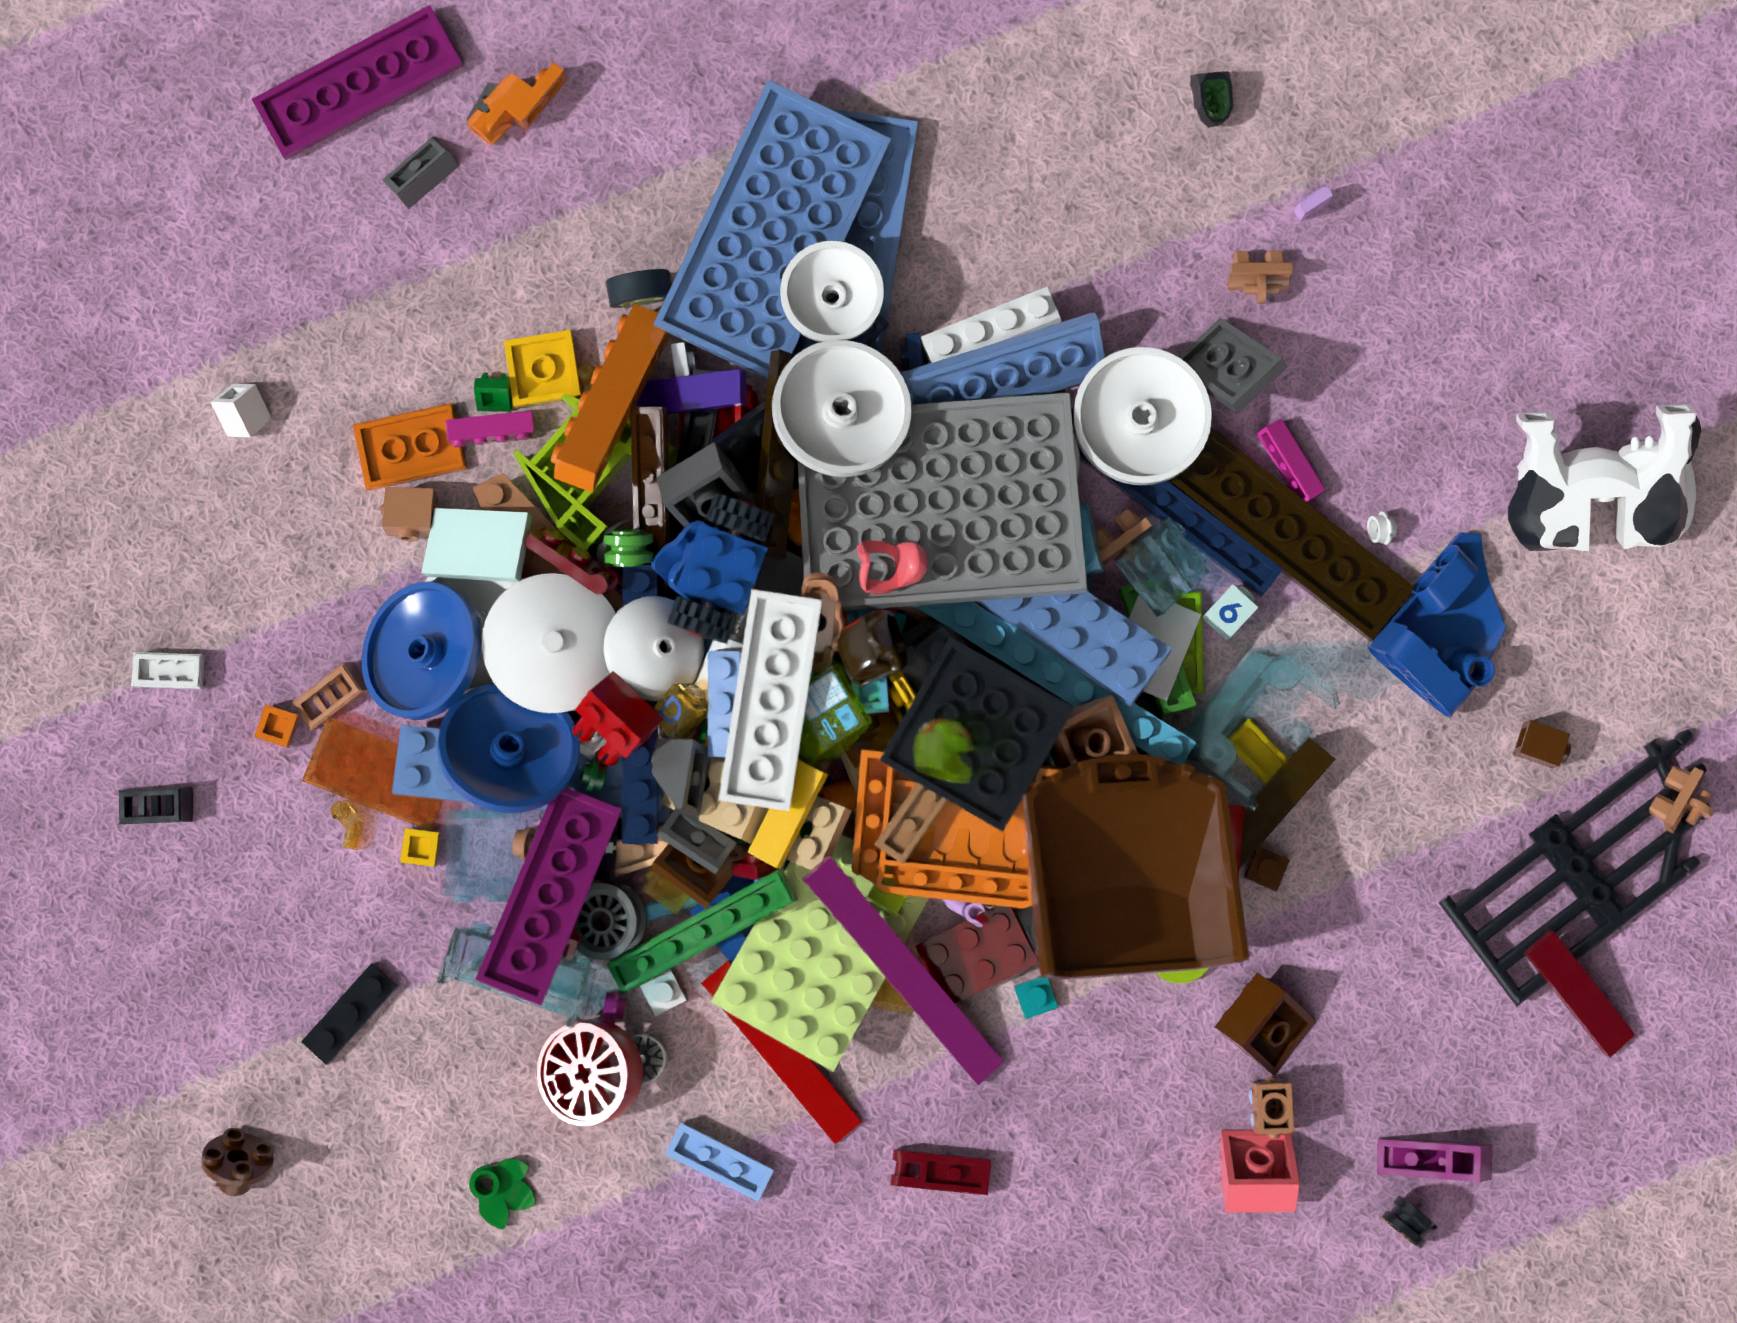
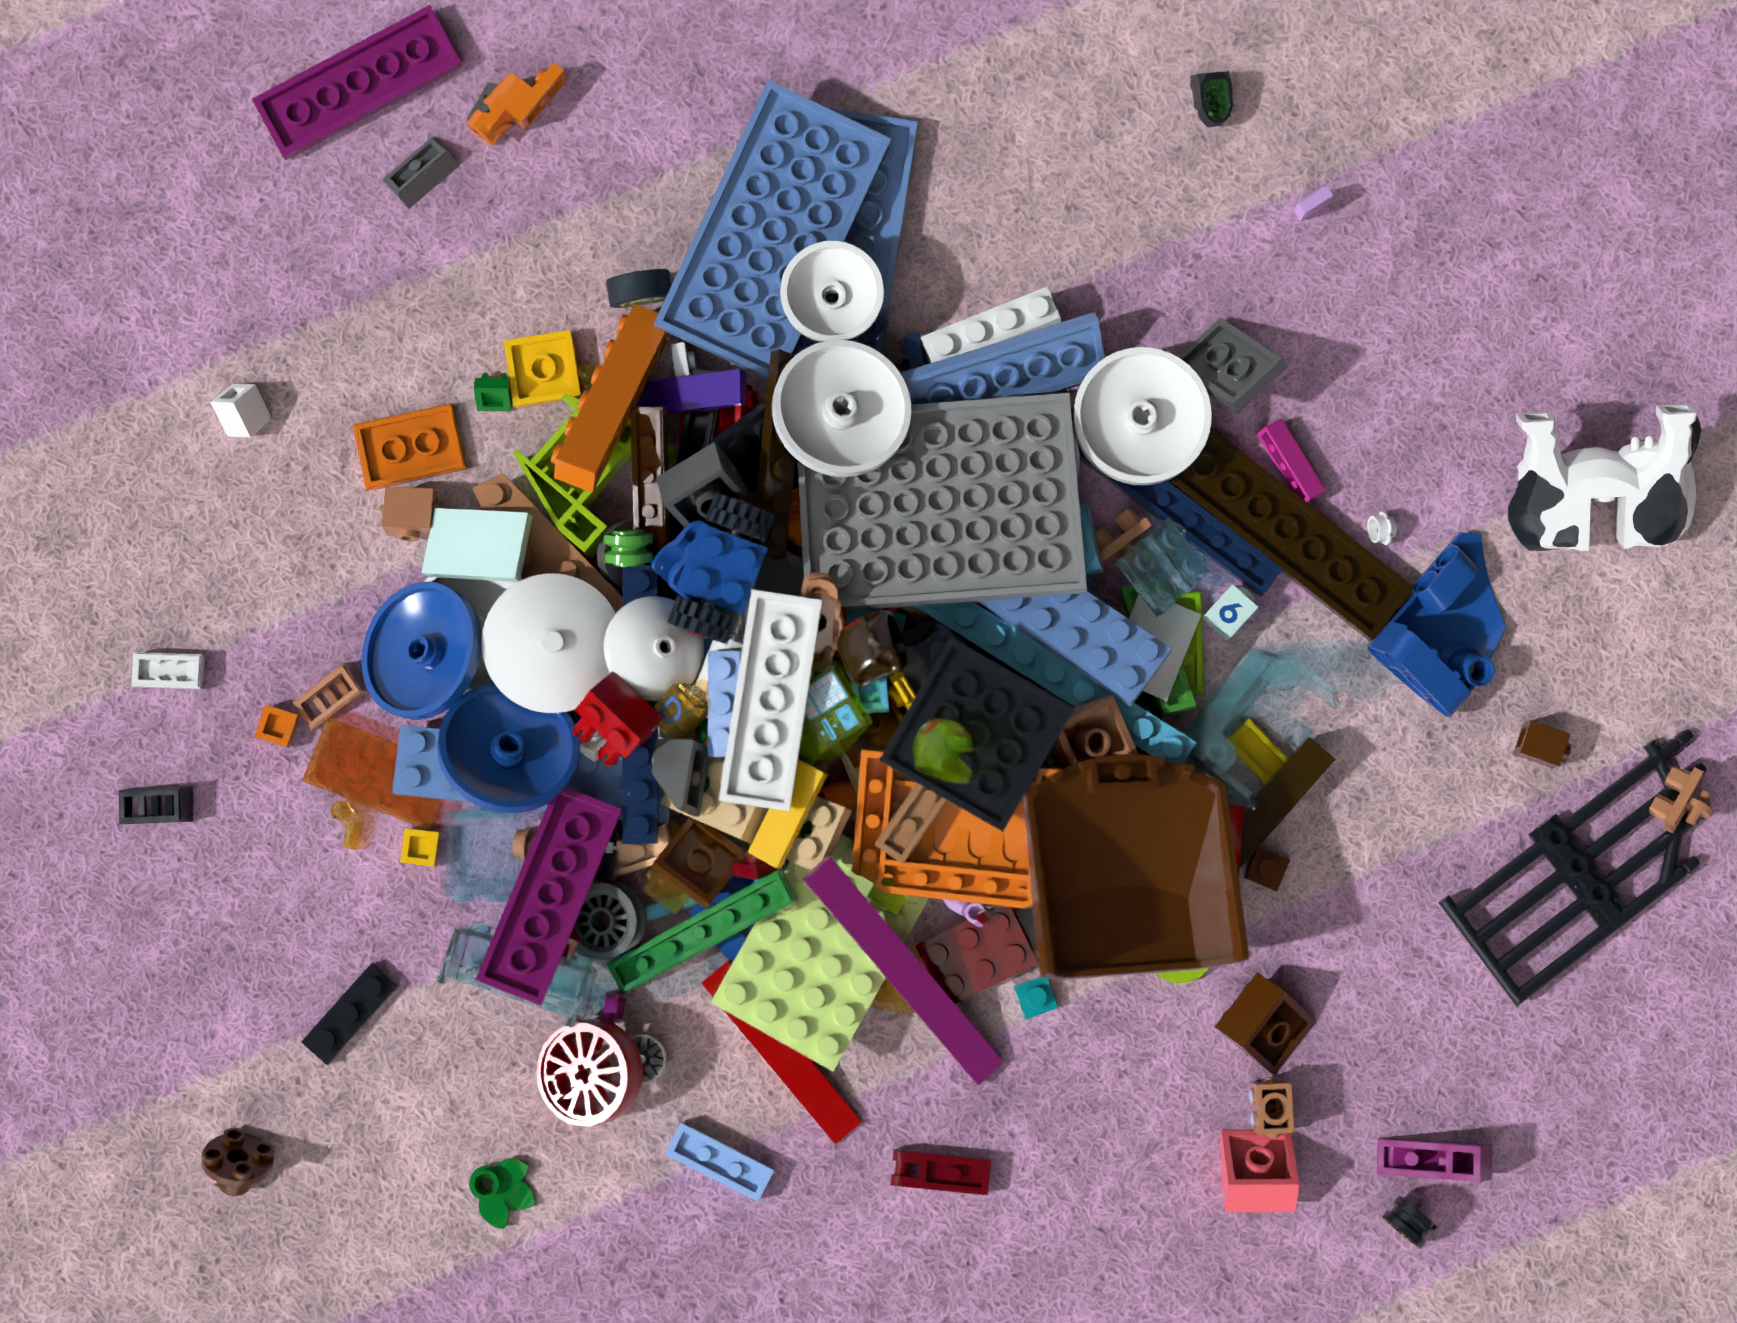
dark pink piece [445,411,534,447] -> none
dark red plate [524,527,622,594] -> none
dark green plate [580,757,607,792] -> none
white plate [640,969,687,1017] -> none
dark grey plate [657,808,736,874] -> none
coral piece [857,540,929,595] -> none
nougat hips [1227,251,1293,304] -> none
dark red tile [1524,930,1635,1058] -> none

